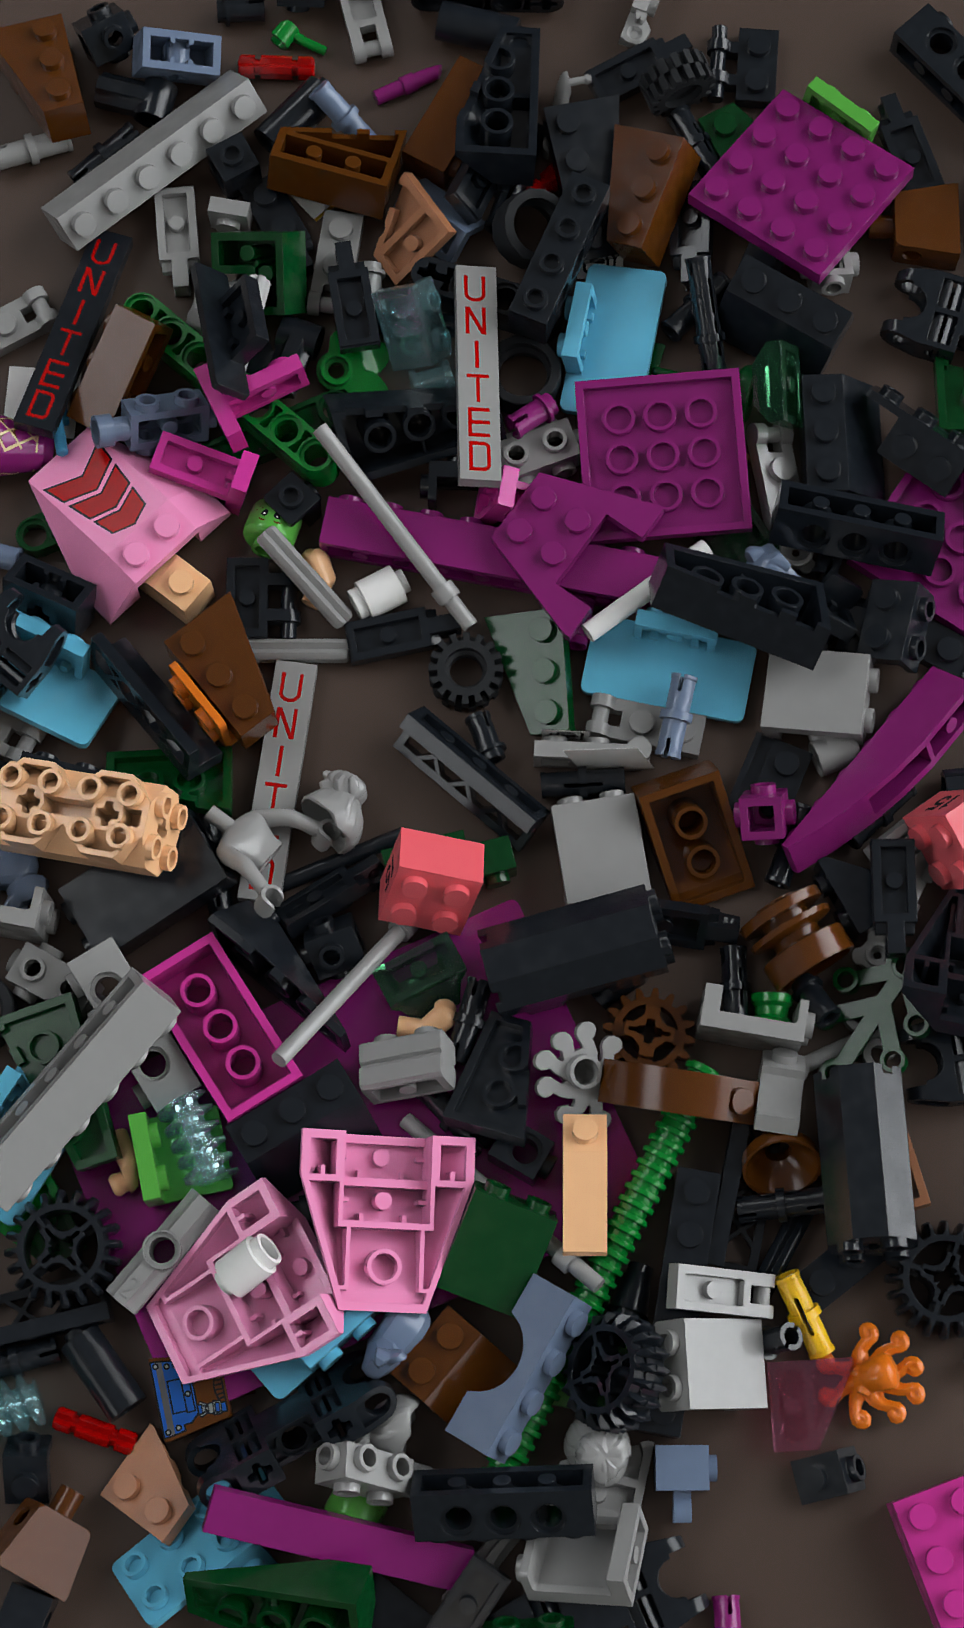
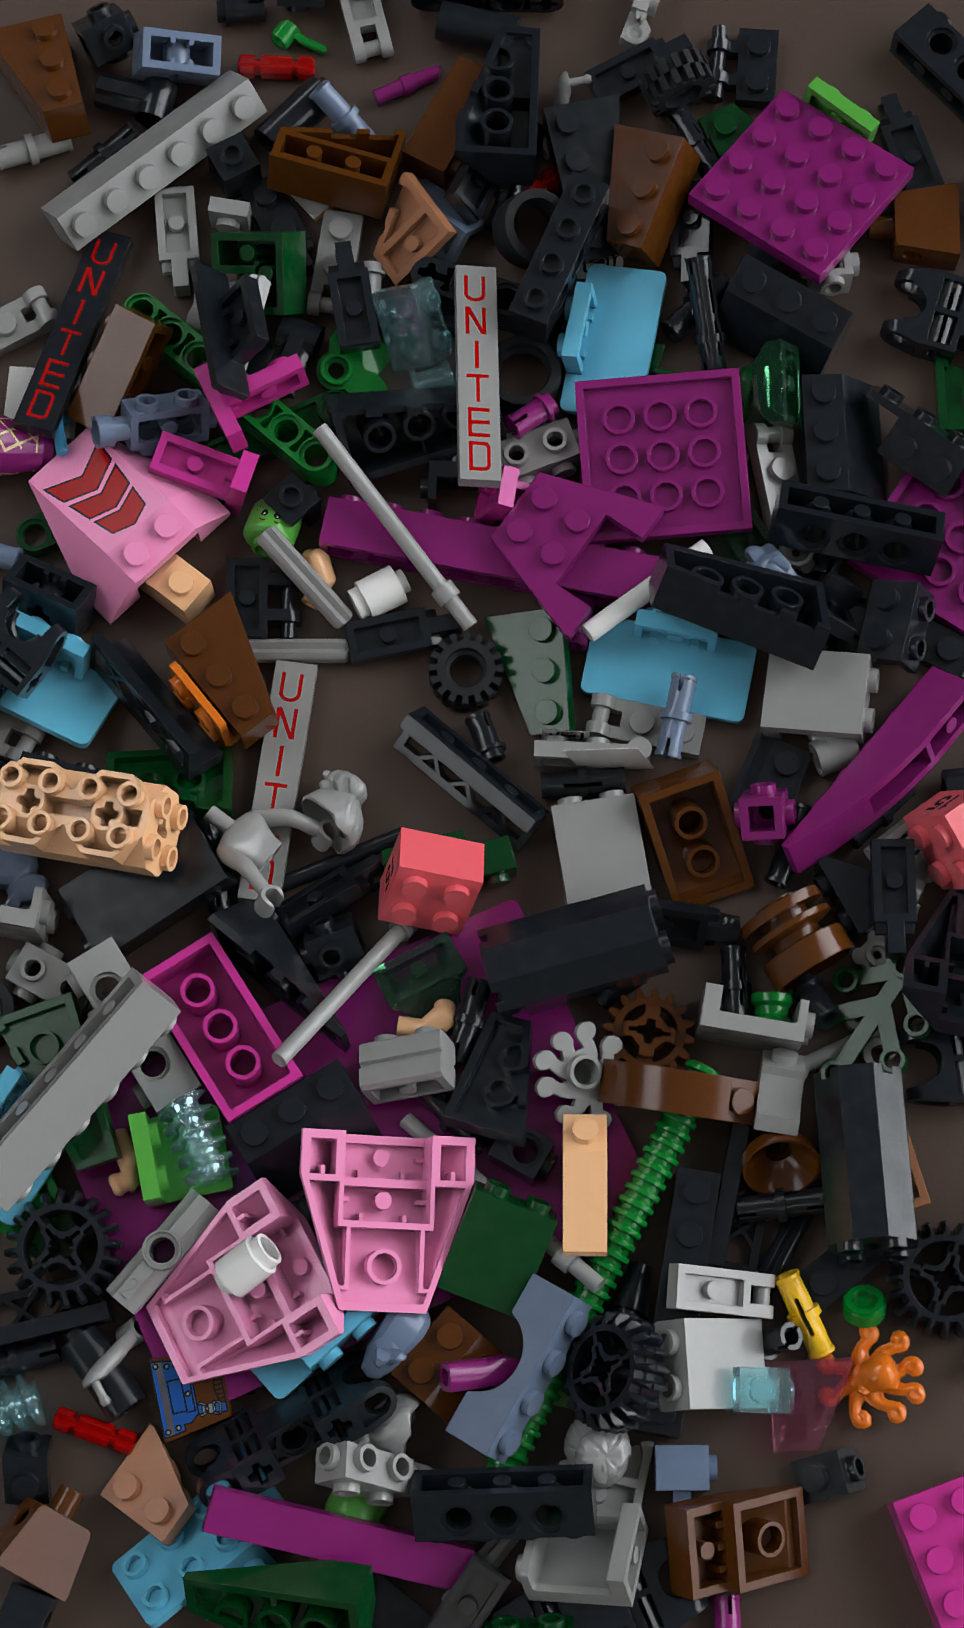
none -> light grey piece [82,1316,145,1407]
none -> magenta bar [439,1355,520,1392]
none -> reddish brown slope [664,1485,809,1600]
none -> clear light blue bracket [733,1367,795,1414]
none -> green tile [843,1285,887,1328]

